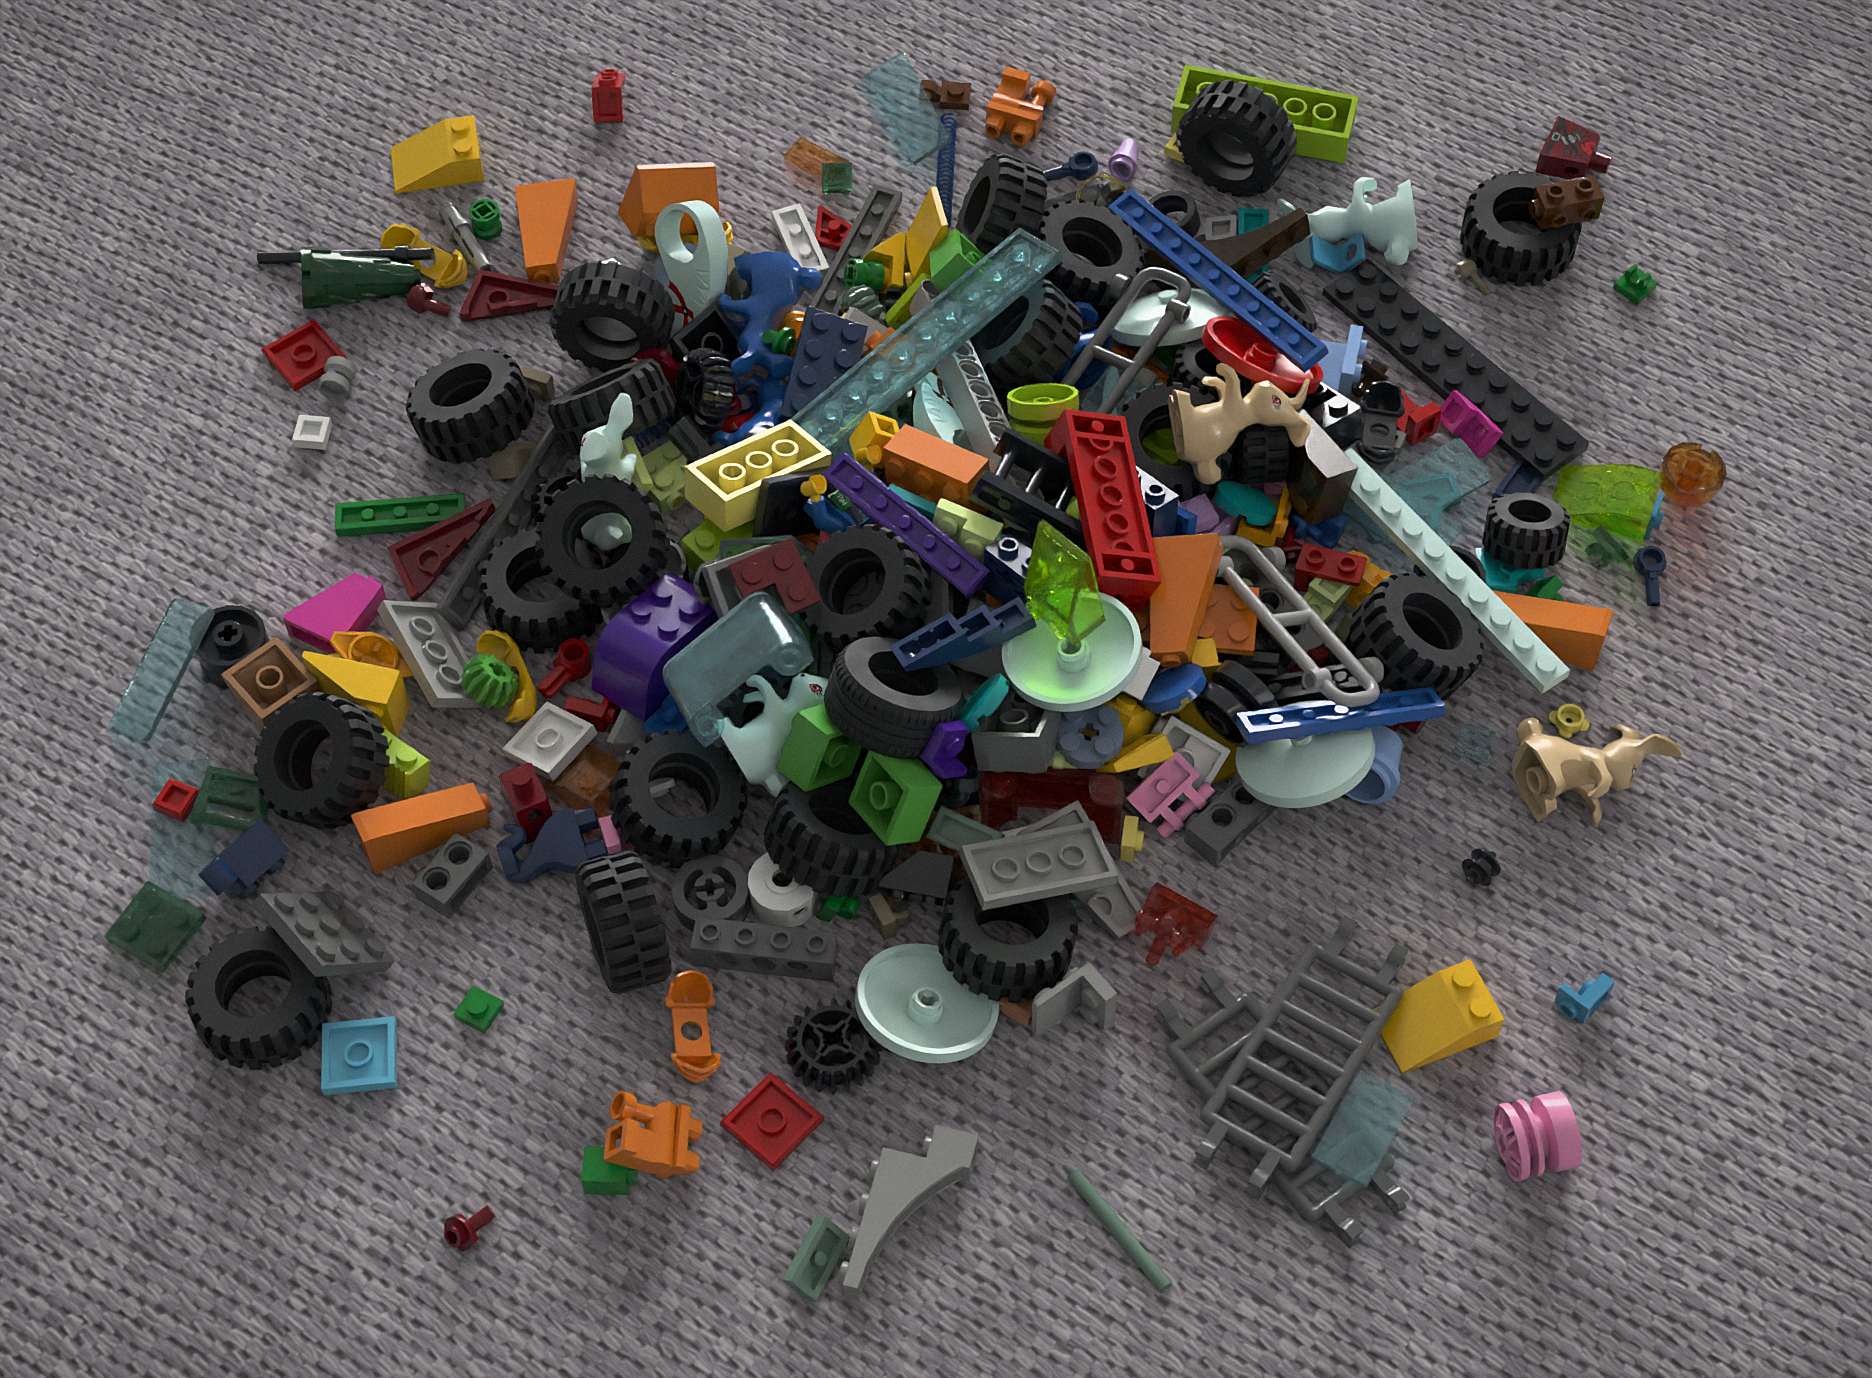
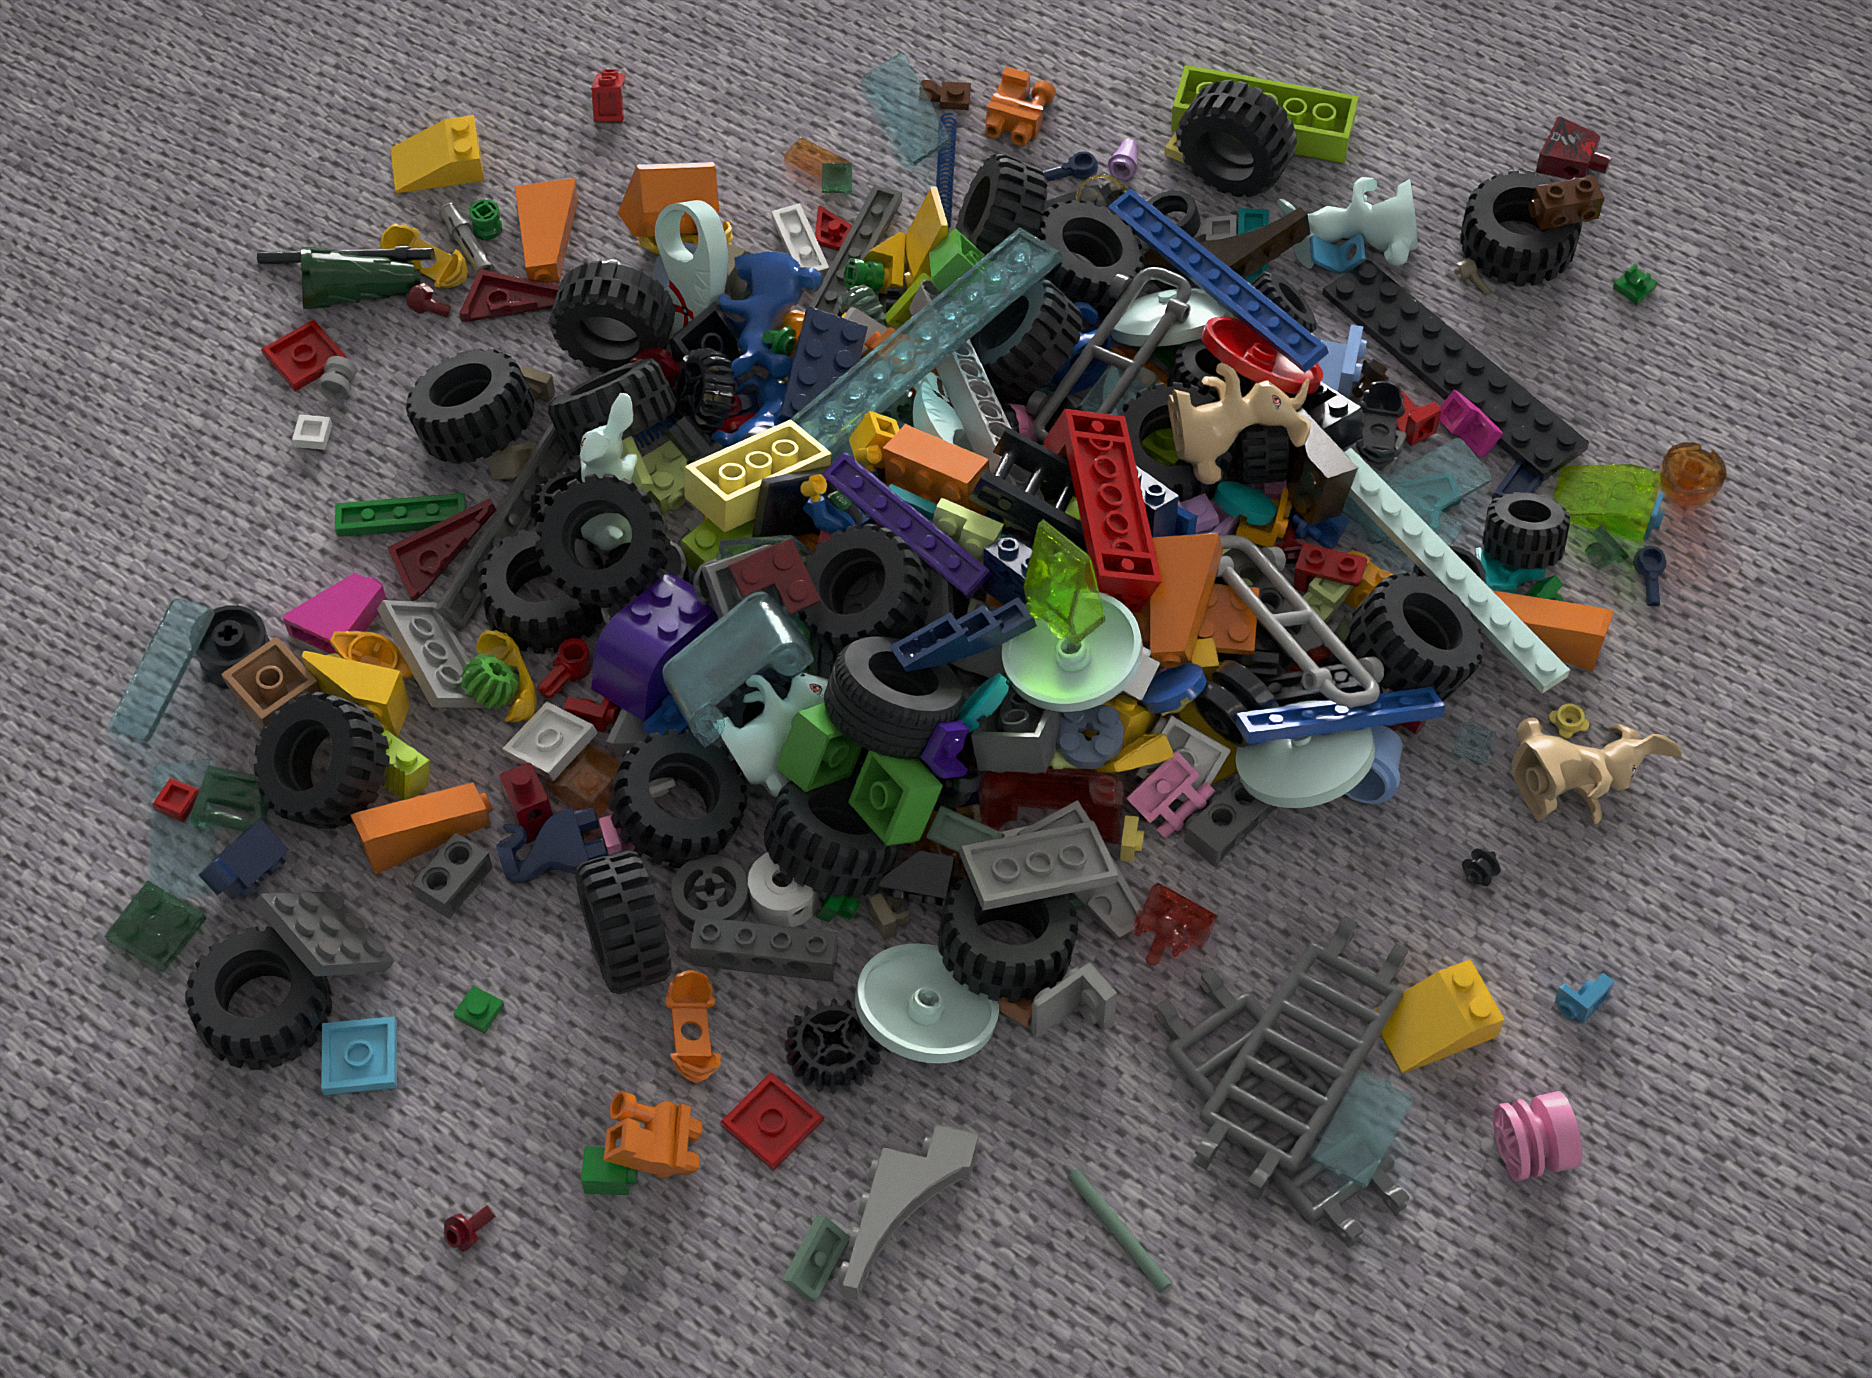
lime wheel [1007,383,1079,447] -> none

